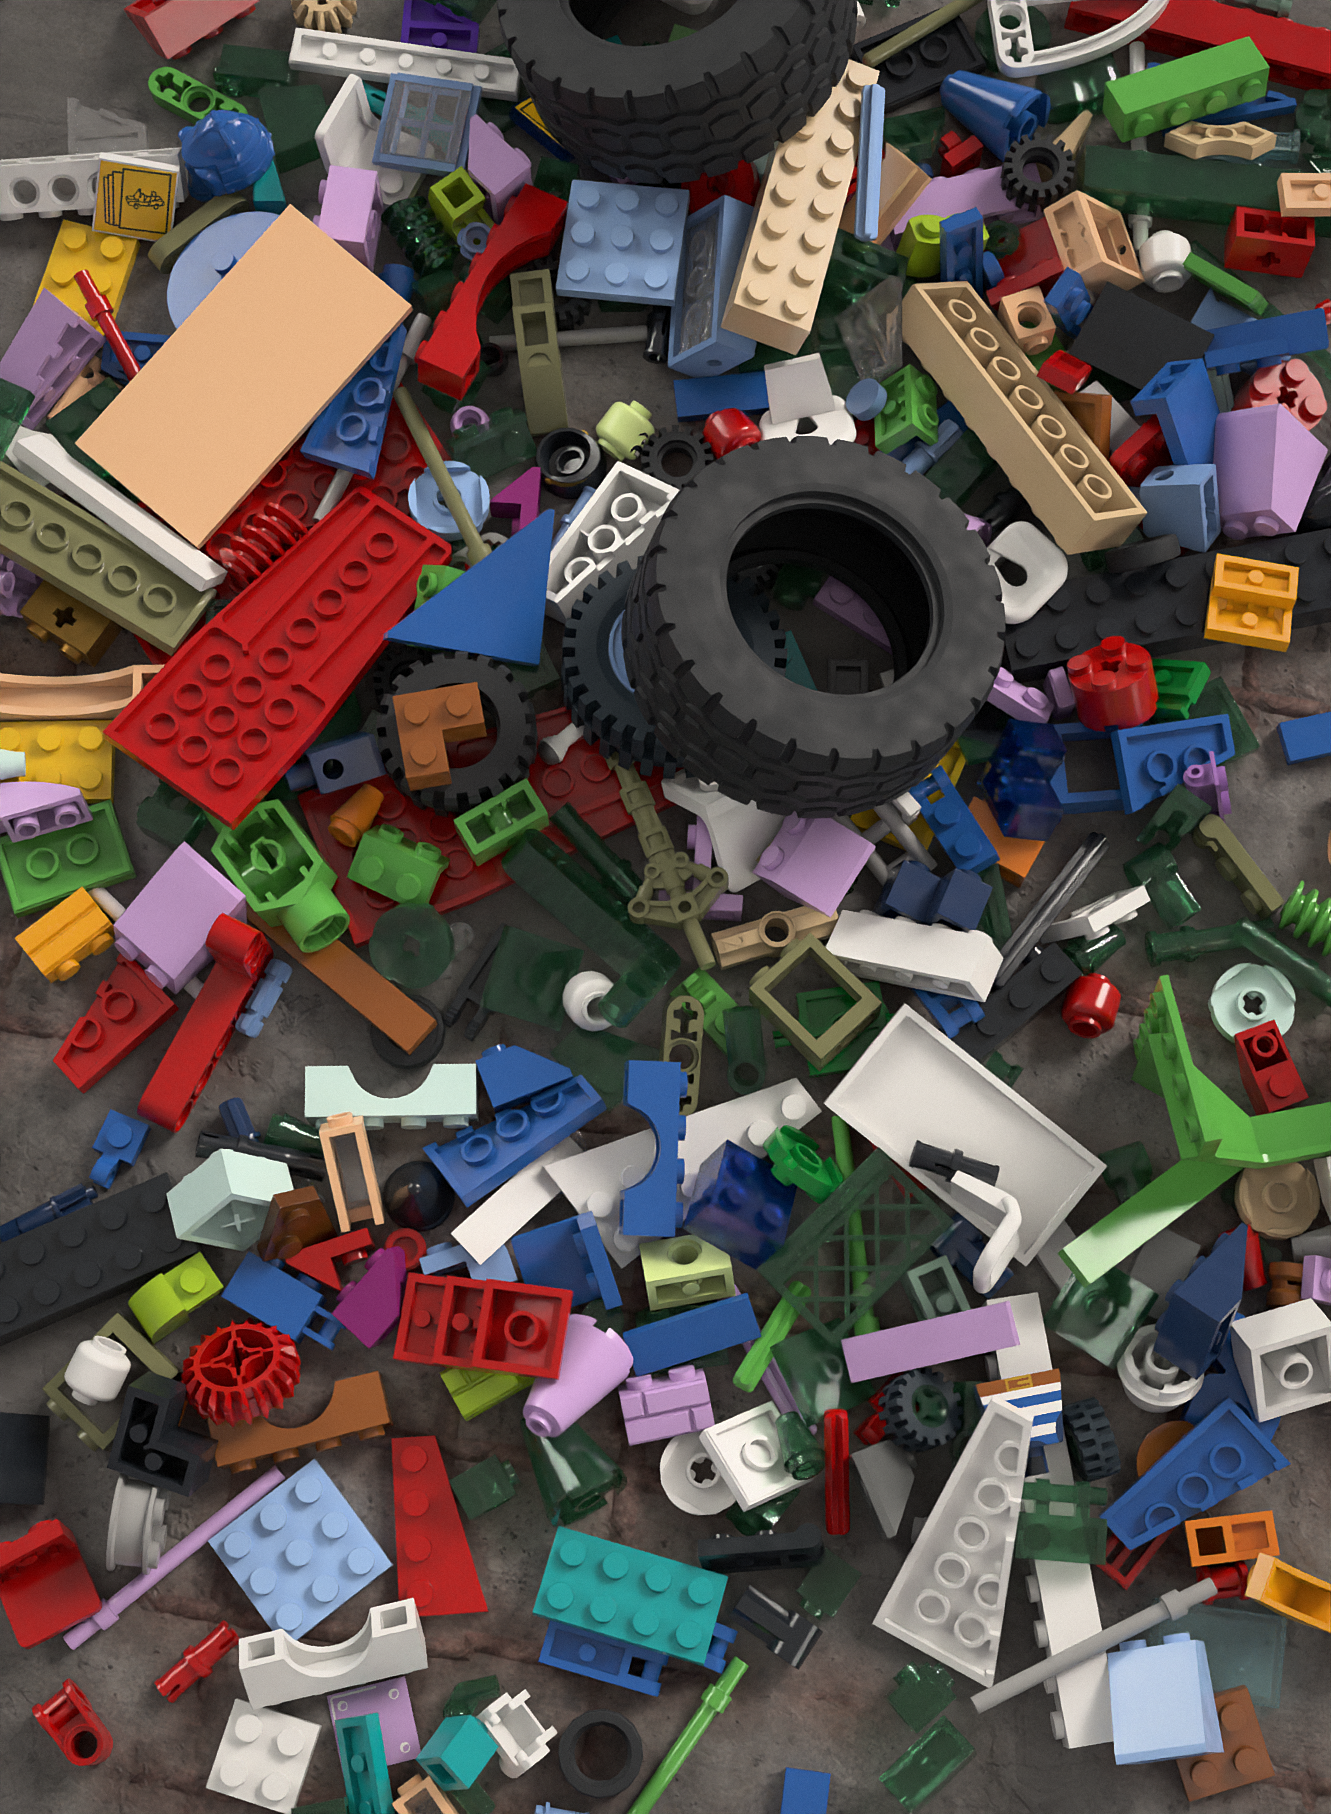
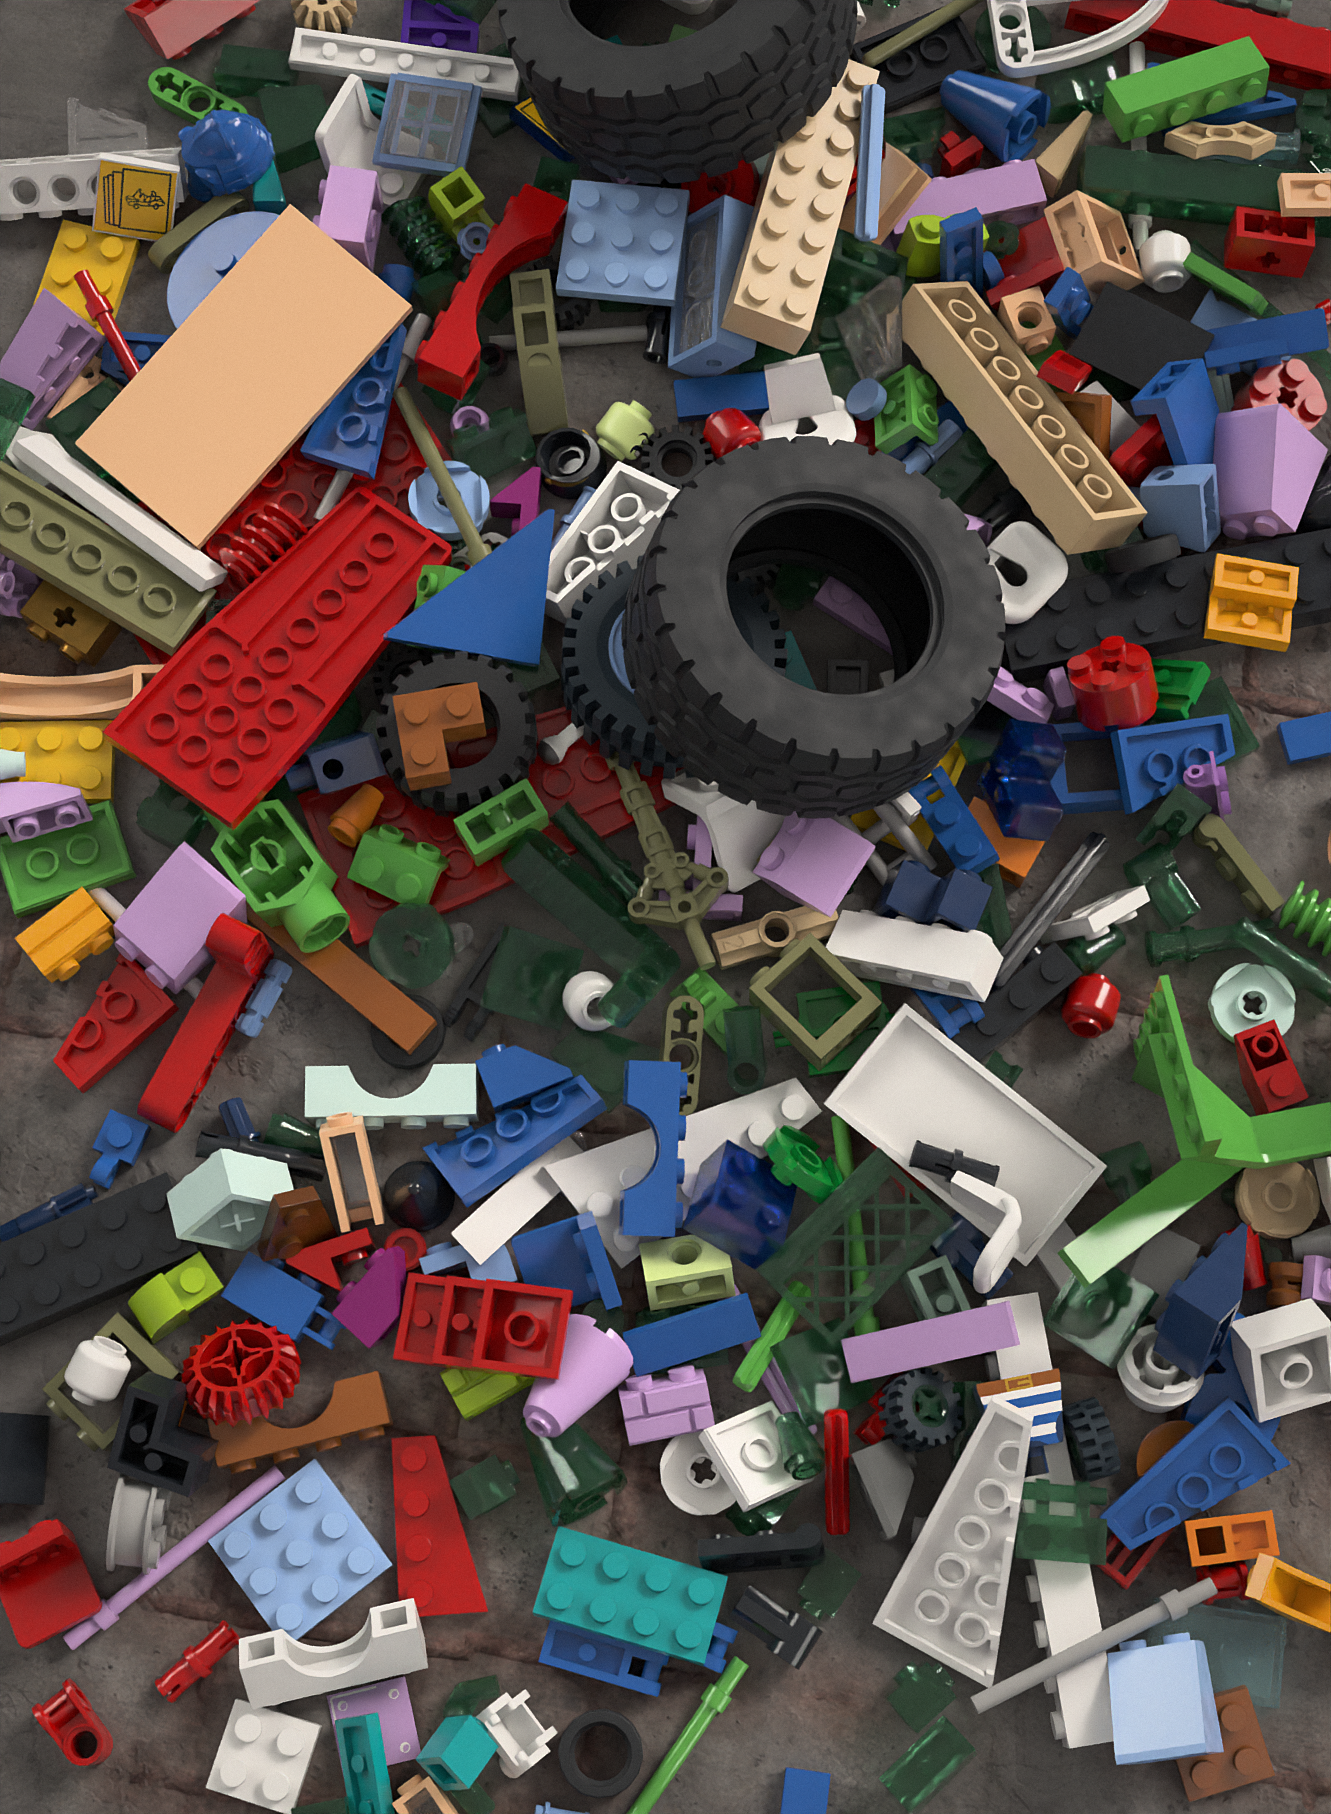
lavender slope [468,114,533,225] -> none
black tyre [1000,133,1075,212] -> none

